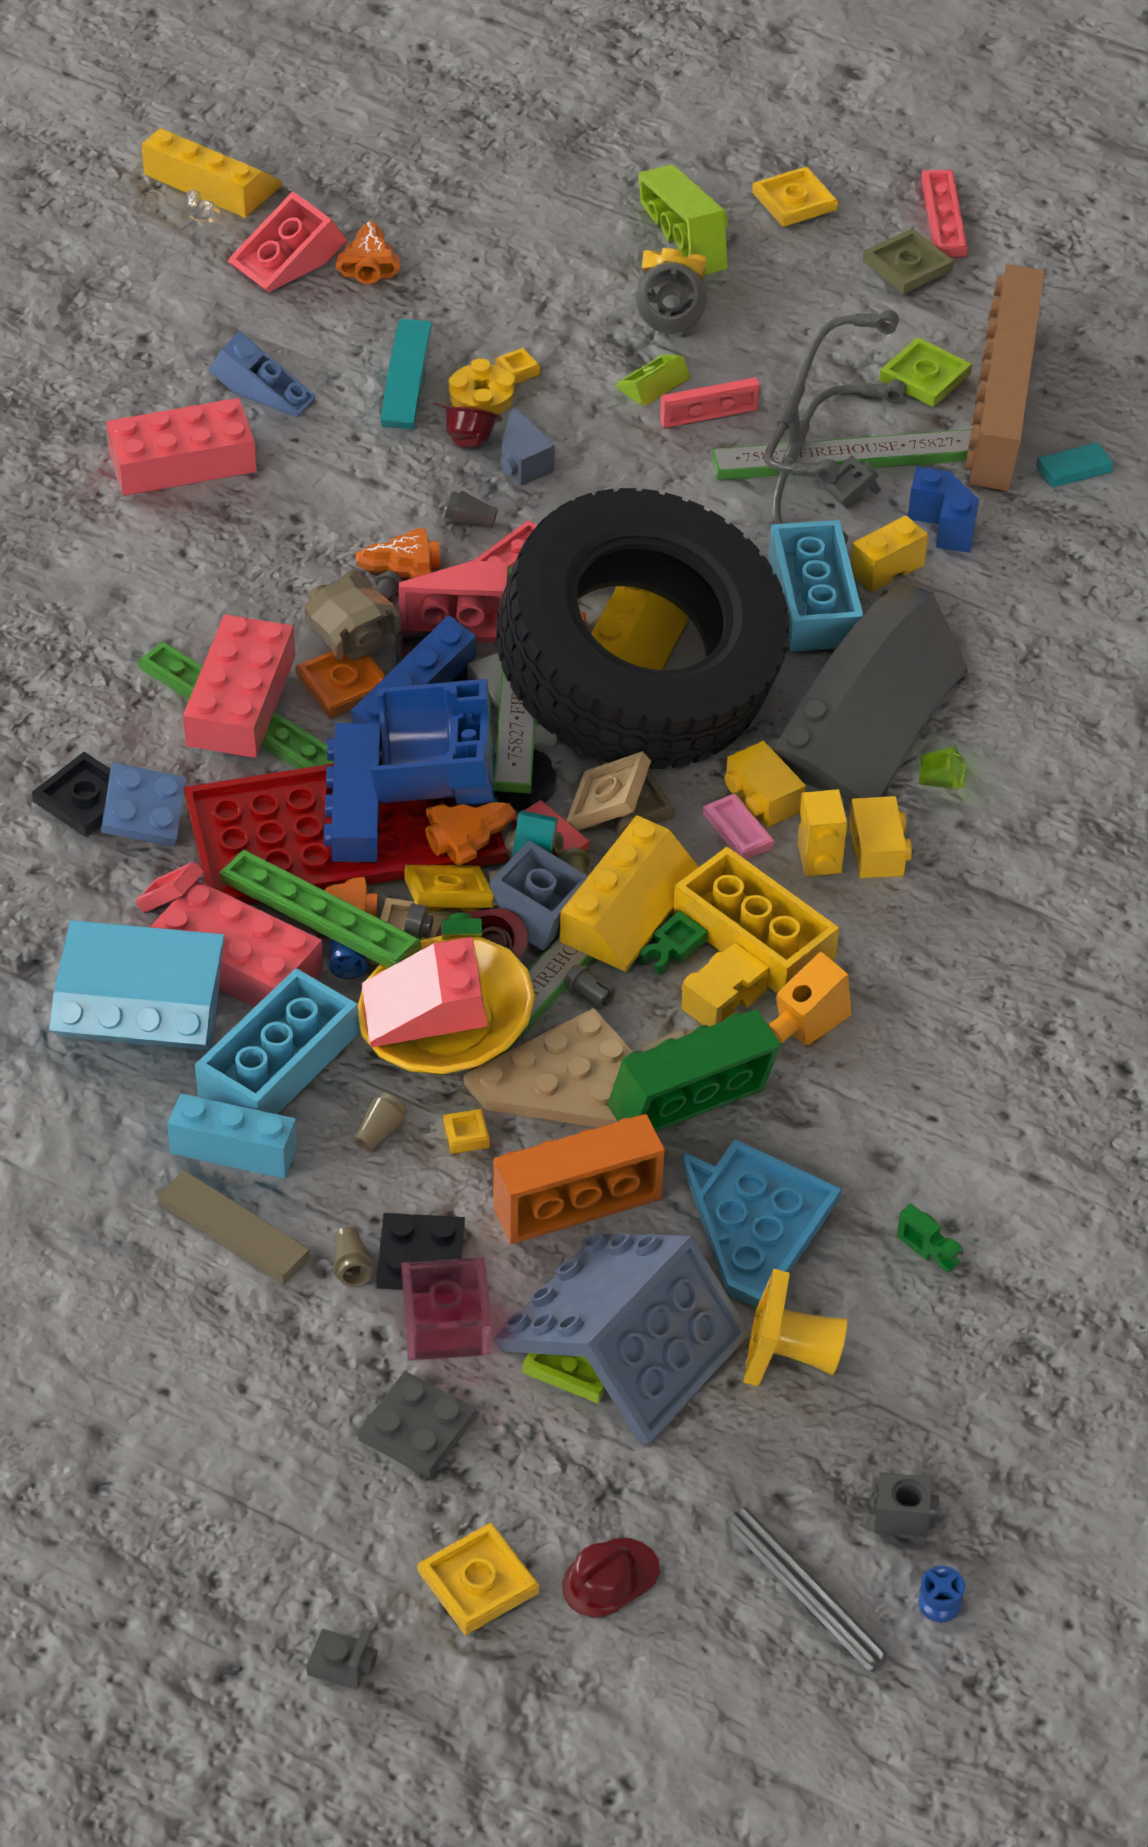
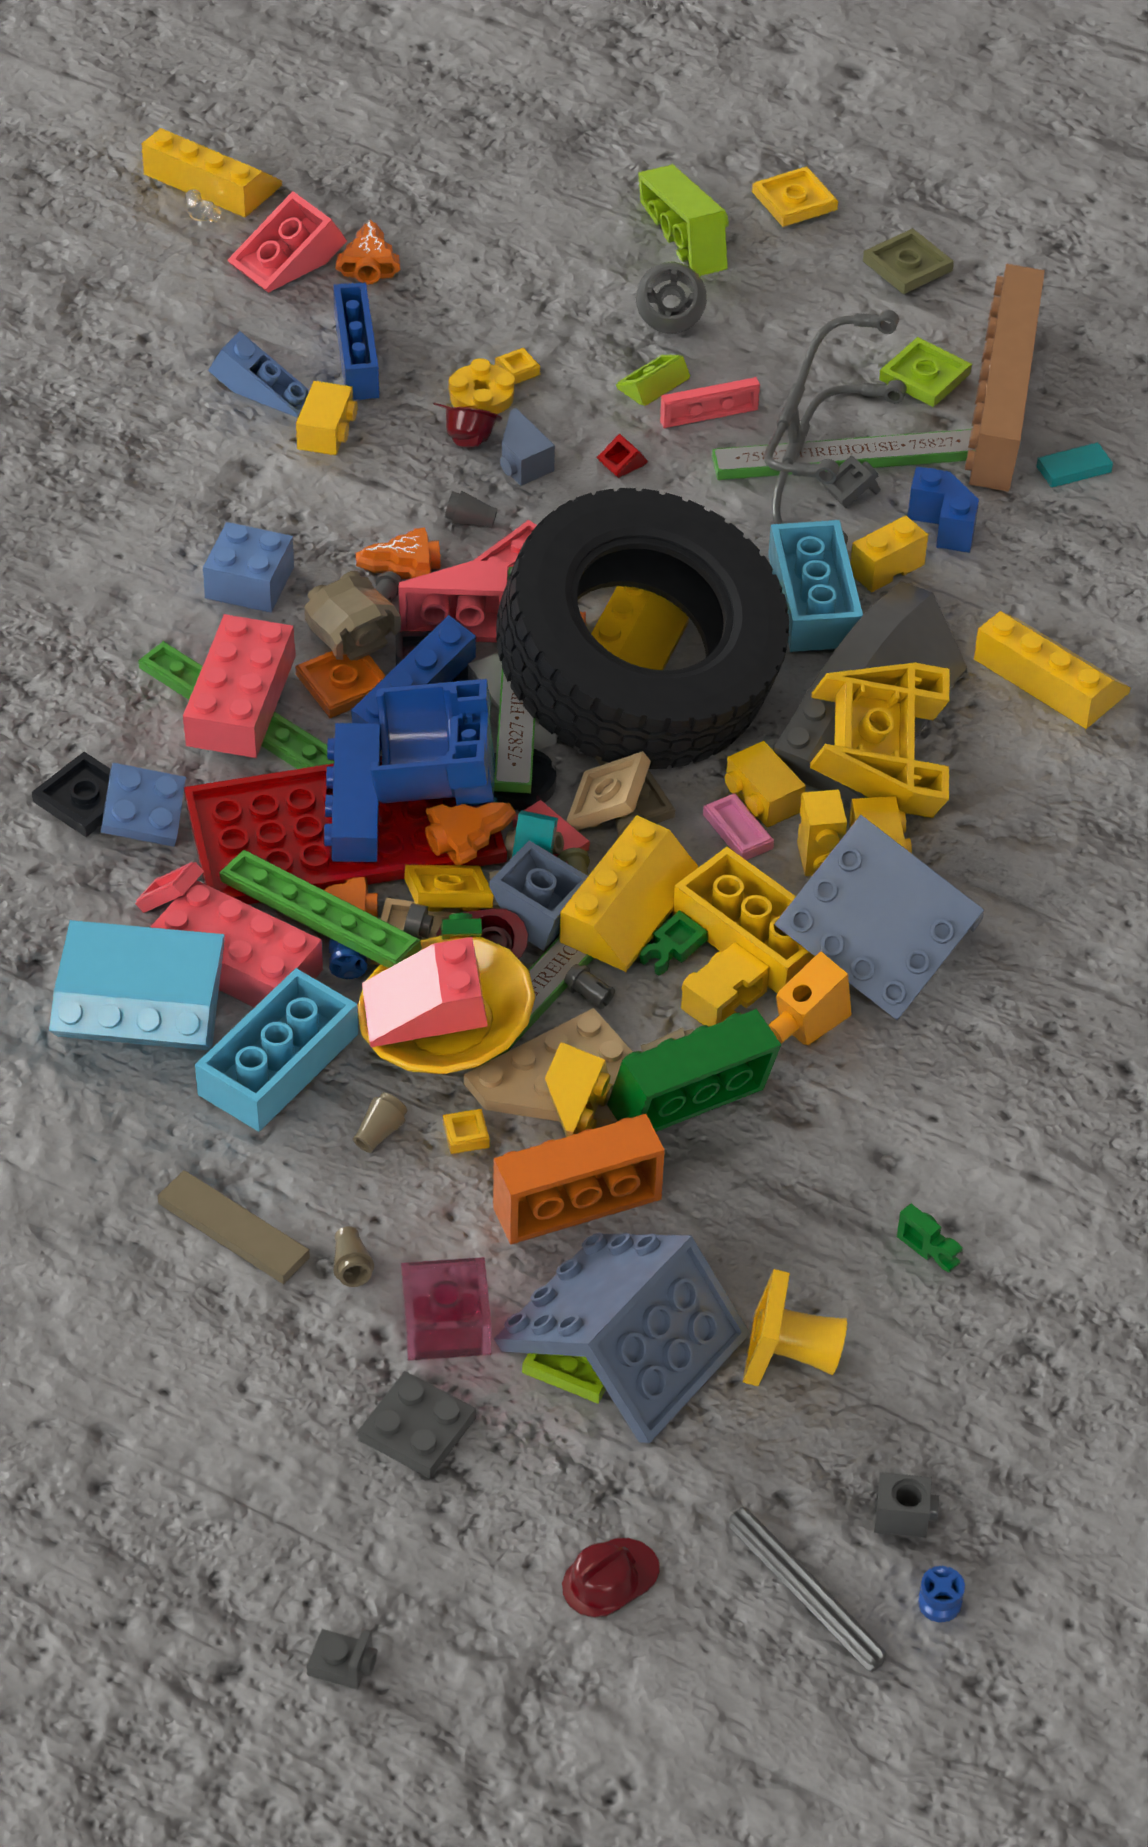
coral brick [106,398,256,496] -> none
medium azure brick [167,1093,297,1179] -> none
black plate [376,1213,465,1293] -> none
teal slope [380,319,432,429] -> none
yellow plate [417,1522,540,1636] -> none
yellow plate [641,248,707,279] -> none
dark azure wing [682,1140,842,1308] -> none
clear neon green slope [919,746,966,789] -> none
coral tile [921,170,967,257] -> none
none -> medium blue brick [203,522,294,613]
none -> yellow brick [296,380,358,455]
none -> blue brick [333,282,379,400]
none -> yellow slope [545,1042,613,1137]
none -> red slope [596,433,648,478]
none -> sand blue bracket [774,815,984,1021]
none -> yellow wedge [810,662,950,818]
none -> yellow slope [974,611,1131,729]

